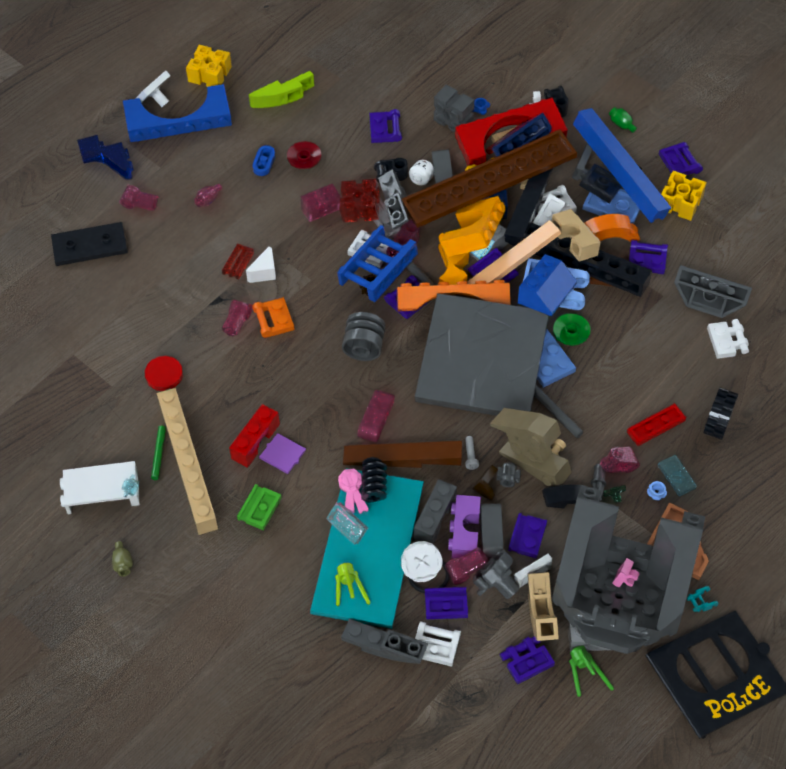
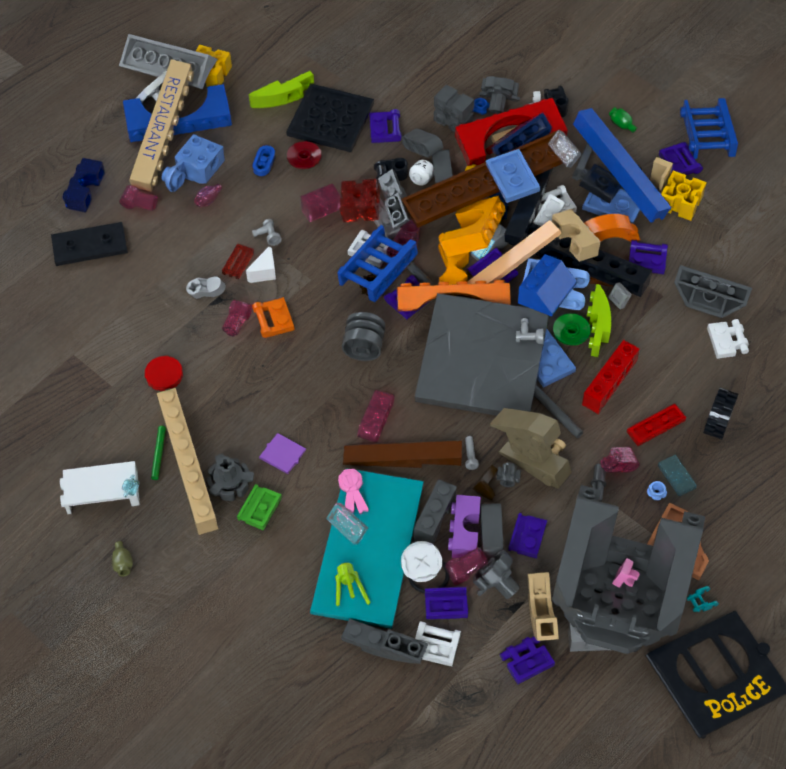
clear blue arch [77,135,134,180] -> none
red arch [229,404,280,468] -> none
black piece [361,457,387,502] -> none
white tile [514,554,552,588] -> none
black slope [542,485,581,509] -> none
bright green plant [569,646,614,697] -> none
clear green plant [603,485,626,503] -> none
none -> clear blue arch [63,158,105,213]
none -> light grey arch [119,34,218,89]
none -> tan brick [130,59,194,192]
none -> medium blue brick [162,134,225,192]
none -> light grey piece [186,276,226,299]
none -> dark grey piece [206,454,254,501]
none -> light grey piece [252,219,282,246]
none -> black plate [286,83,374,152]
none -> dark grey beam [401,128,443,157]
none -> dark grey piece [479,76,520,114]
none -> medium blue plate [486,149,540,203]
none -> light grey piece [516,318,544,344]
none -> clear plate [548,130,582,168]
none -> red brick [582,340,640,414]
none -> lime slope [587,284,611,357]
none -> light grey tile [608,283,632,309]
none -> tan panel [650,157,673,194]
none -> blue fence [680,98,738,159]

